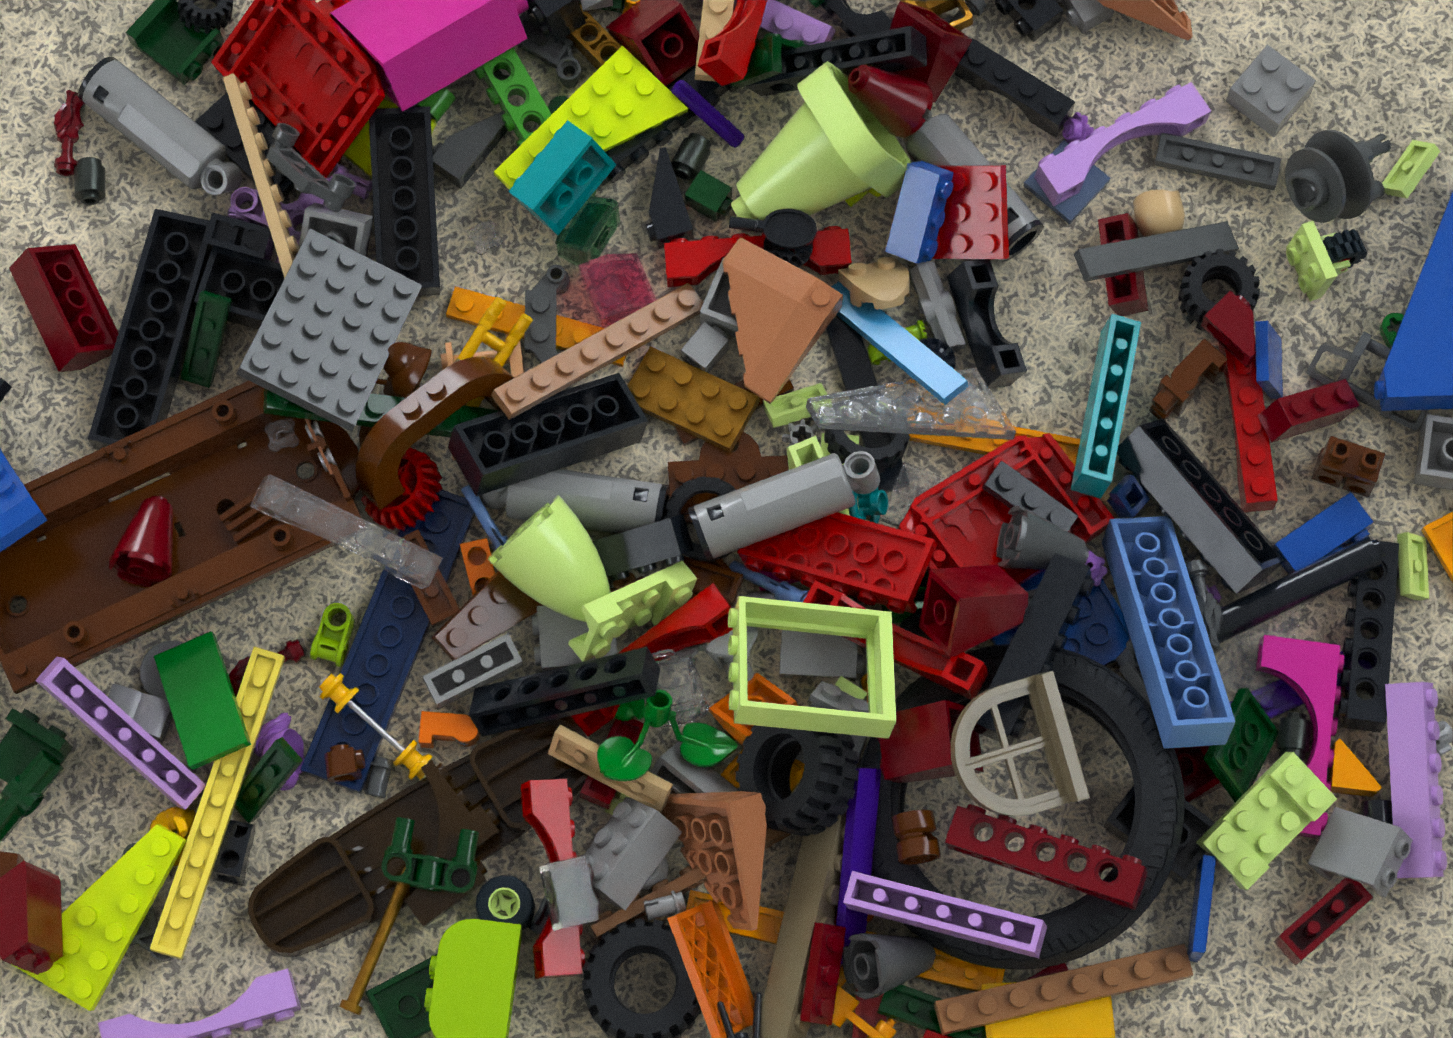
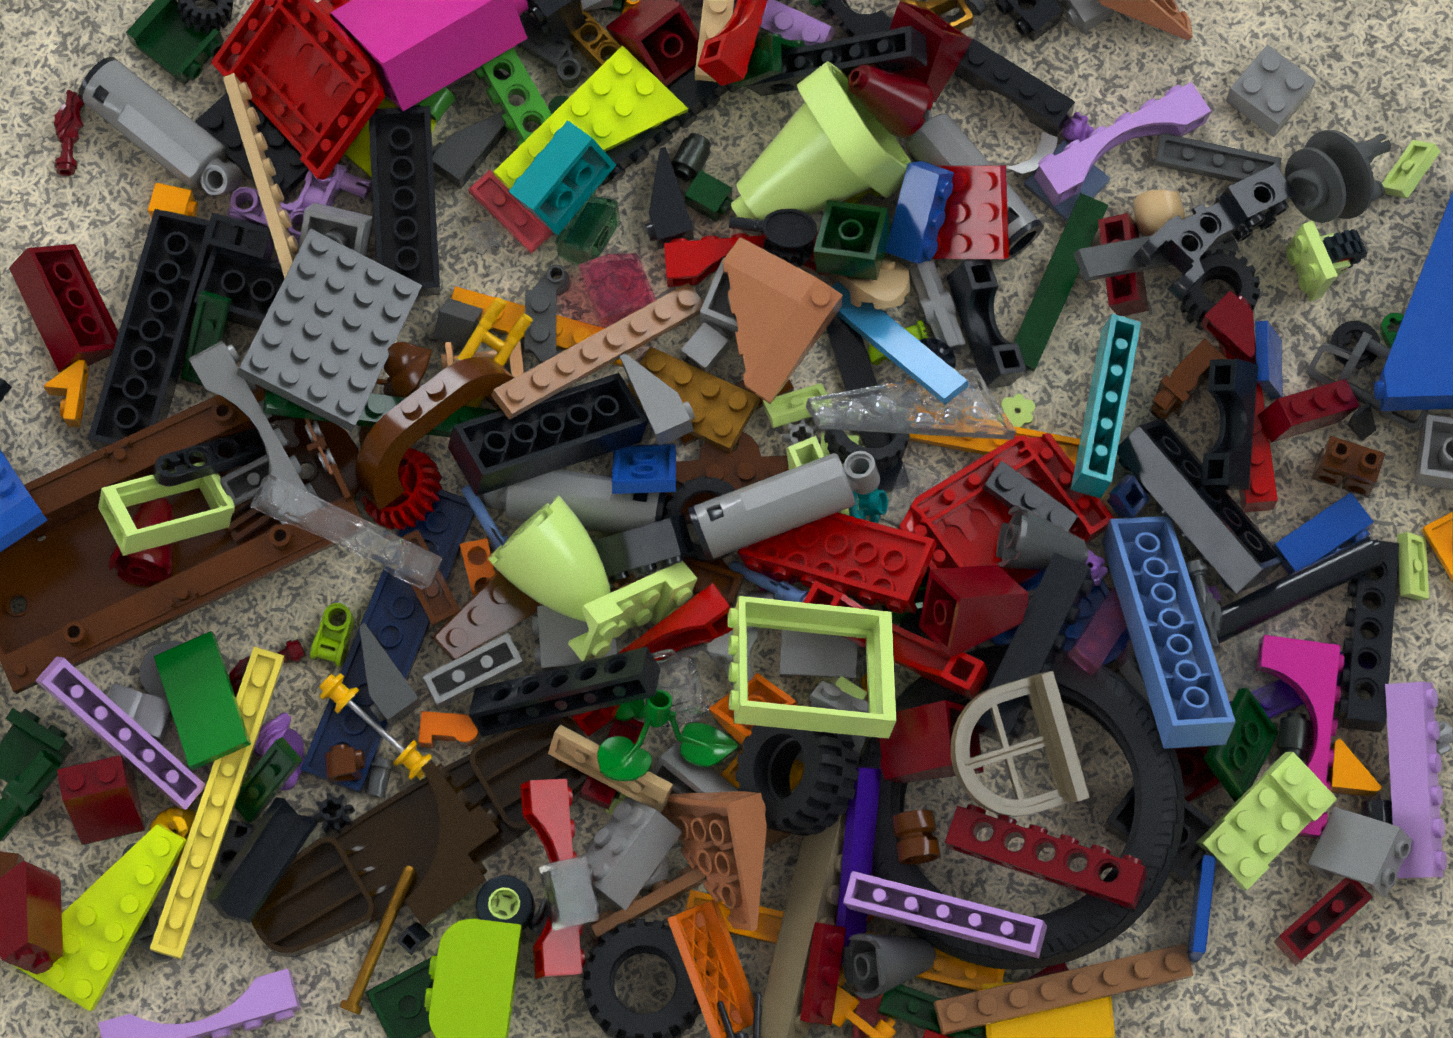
pearl dark grey brick [74,157,106,205] -> none
dark grey plate [266,123,356,212] -> none
dark green piece [382,817,479,894] -> none
light grey pin [643,891,686,921] -> none
dark purple axle [671,80,745,147] -> none
none -> light orange slope [44,360,90,428]
none -> dark red slope [57,755,145,845]
none -> yellowish green window [98,461,235,556]
none -> light orange brick [148,182,198,219]
none -> black beam [153,429,266,487]
none -> light grey arch [189,340,319,525]
none -> black panel [206,797,318,923]
none -> flat silver slope [220,455,269,506]
none -> black gear [314,793,355,834]
none -> dark grey slope [359,623,422,727]
none -> black piece [397,922,434,955]
none -> dark grey brick [433,298,483,347]
none -> coral tile [468,170,554,254]
none -> blue tile [612,444,676,494]
none -> light grey slope [620,354,695,446]
none -> dark green brick [813,200,890,280]
none -> yellowish green plant [1001,394,1035,428]
none -> white sticker [1006,131,1058,174]
none -> dark green tile [1013,193,1108,371]
none -> clear pink tile [1067,586,1127,676]
none -> black brick [1133,164,1295,300]
none -> black arch [1201,359,1258,490]
none -> black gear [1331,321,1380,370]
none -> black piece [1347,403,1377,441]

